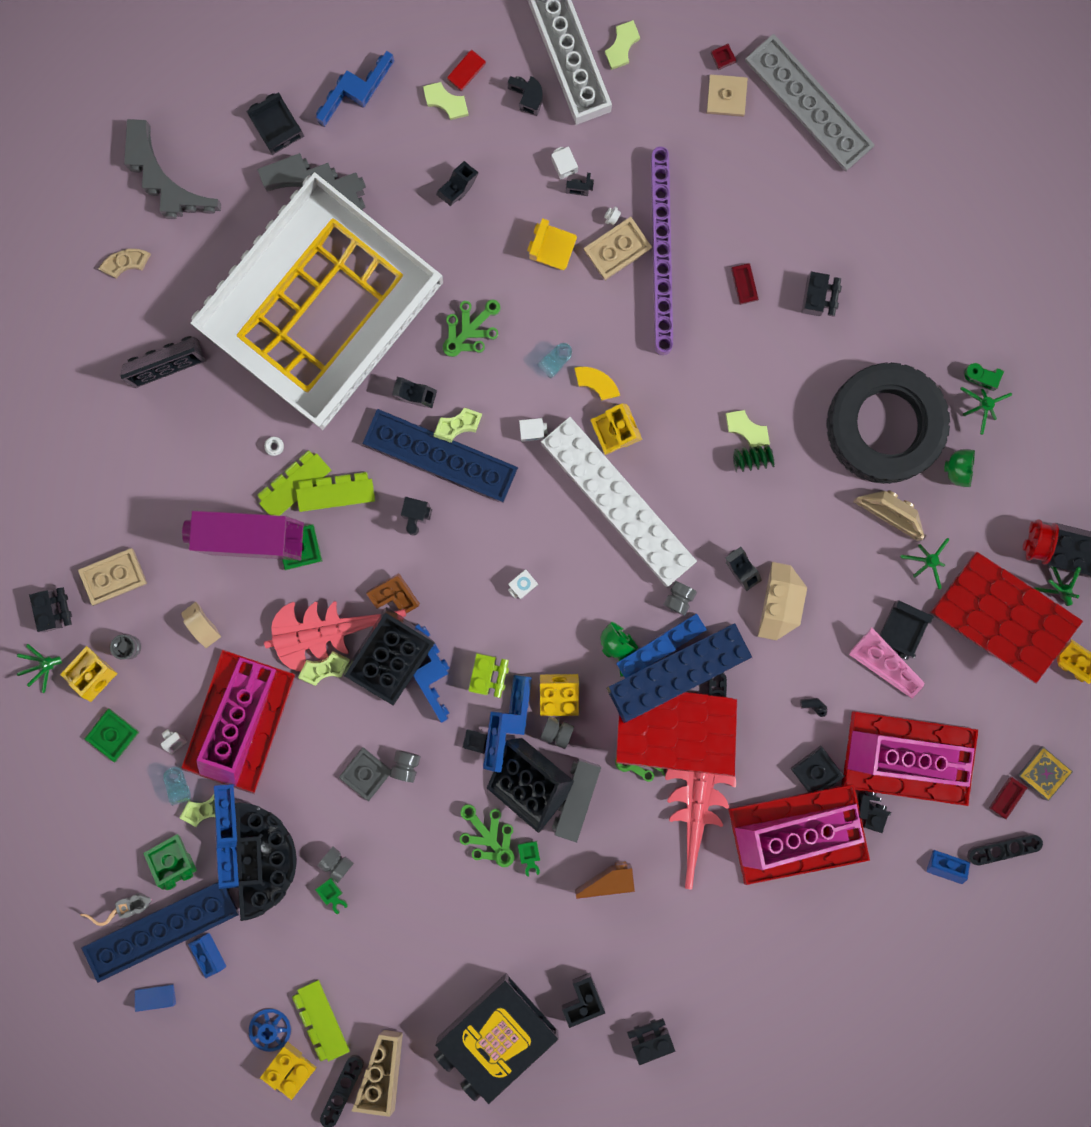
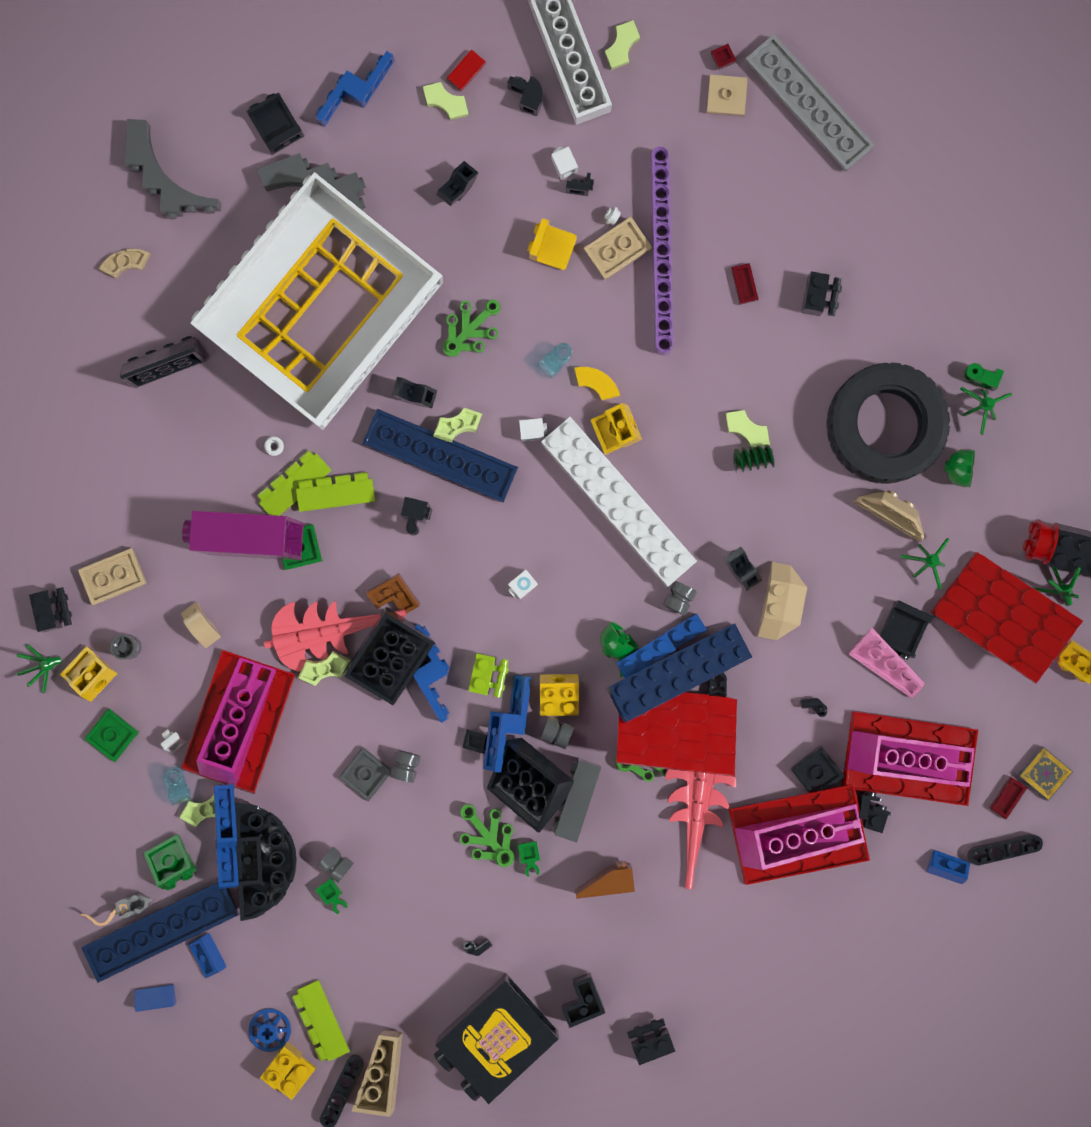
none -> black arm [463,938,493,956]

